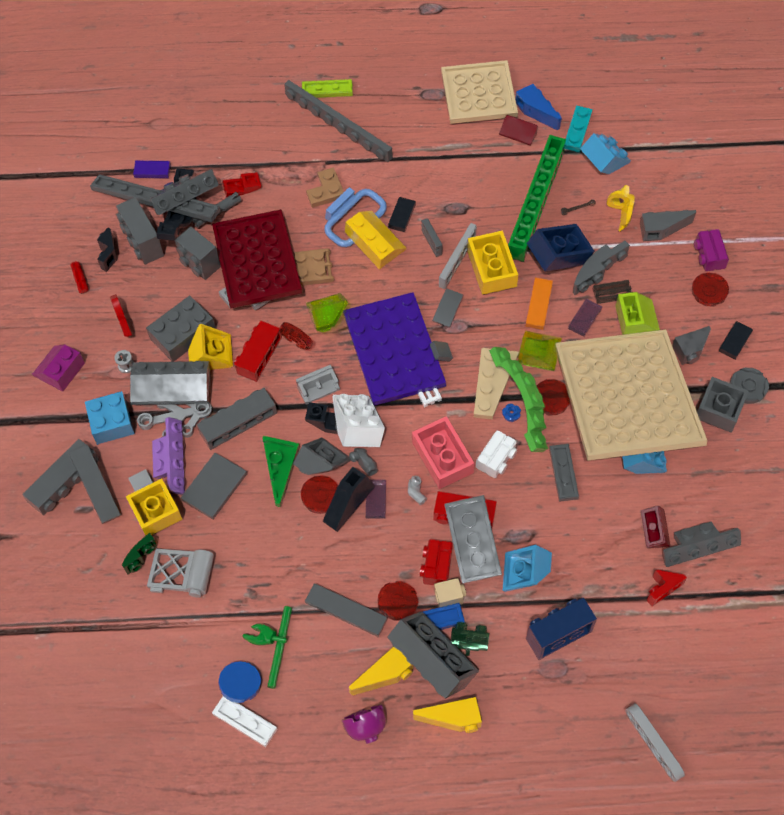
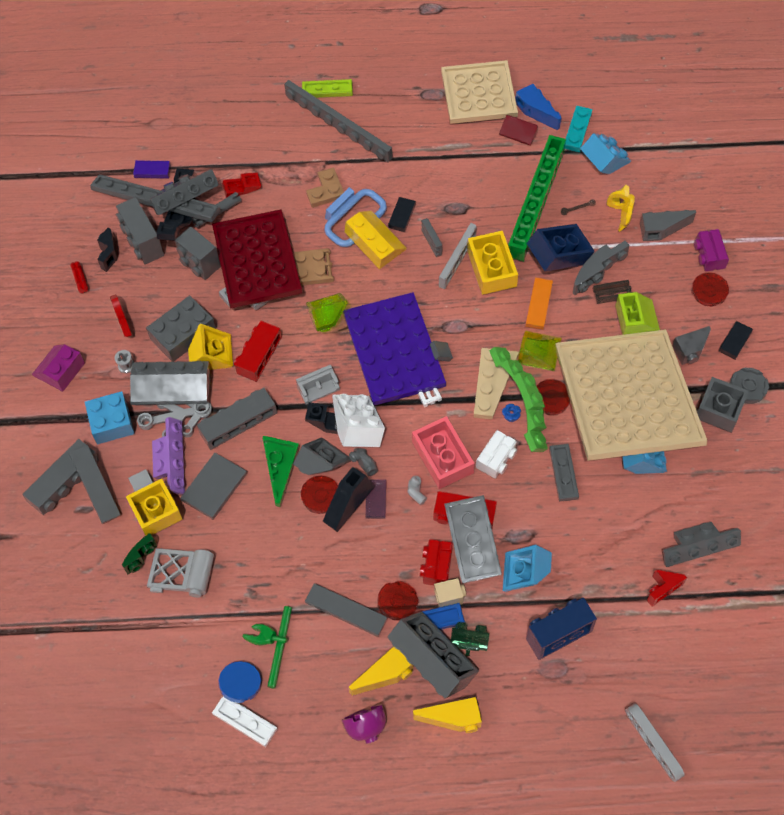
clear red tile [279,322,313,350] -> none
dark grey slope [432,288,463,328] -> none
clear purple tile [568,299,602,337] -> none
dark red slope [641,506,671,549] -> none

